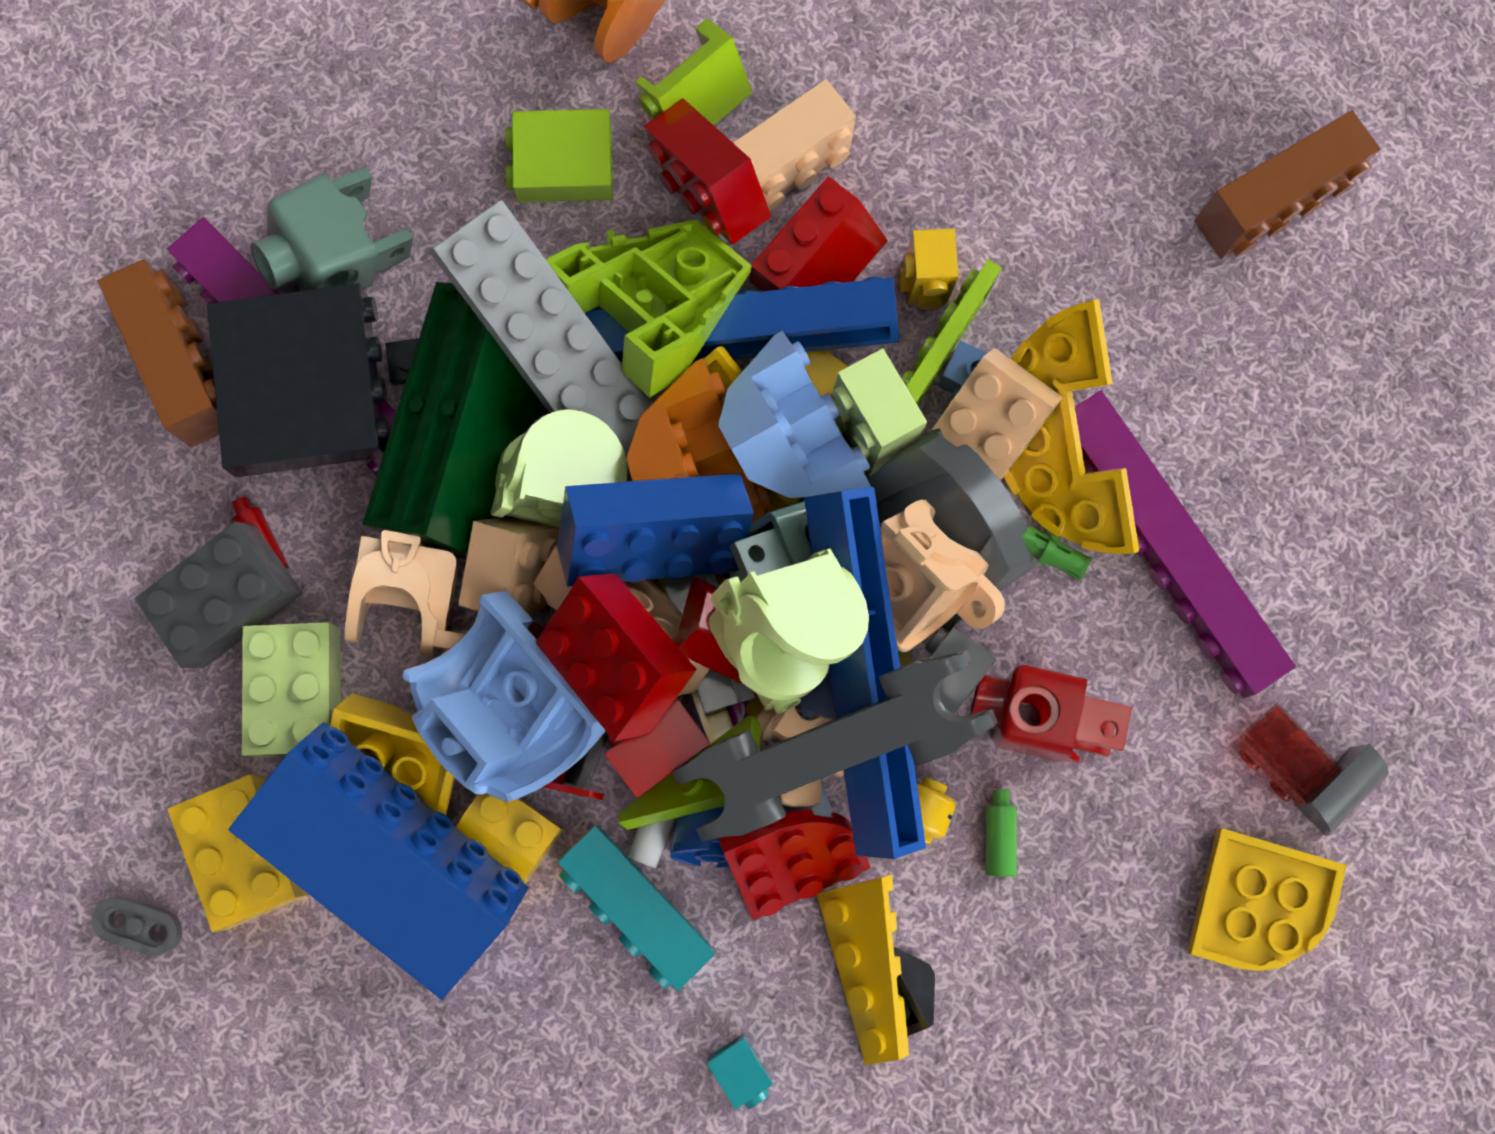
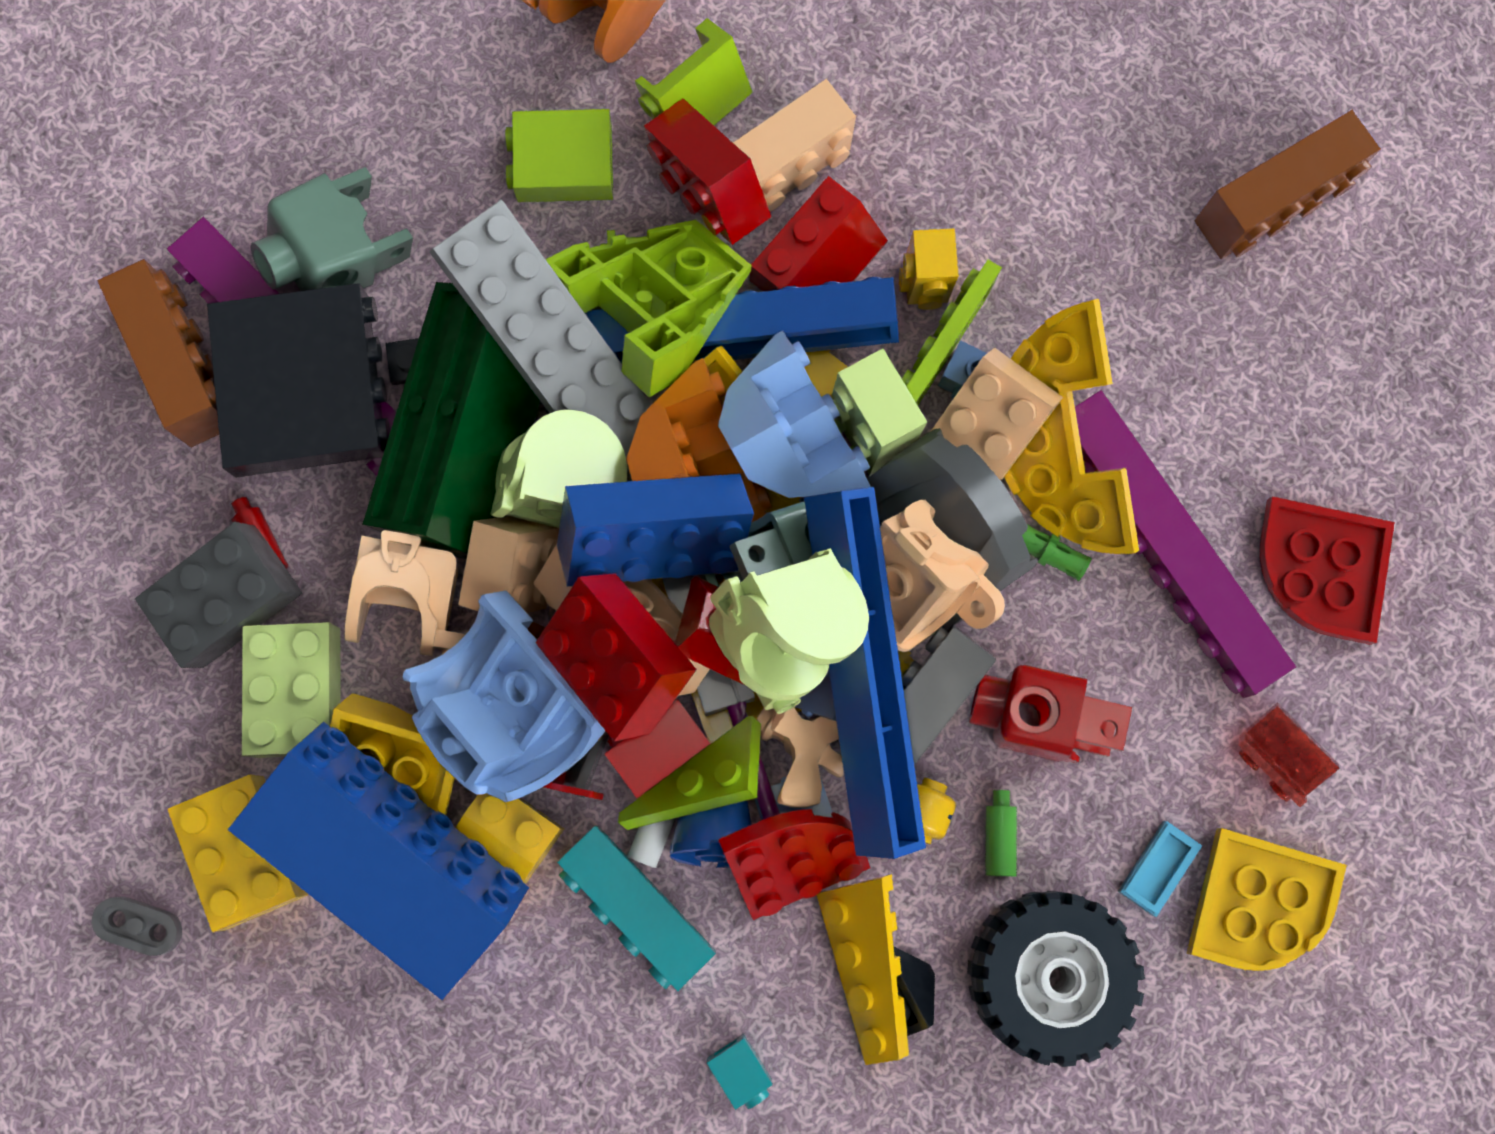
dark grey piece [672,650,998,841] -> none
dark grey brick [1295,744,1389,836] -> none
none -> black wheel [967,891,1145,1067]
none -> medium azure tile [1118,821,1202,917]
none -> red plate [1259,496,1395,645]

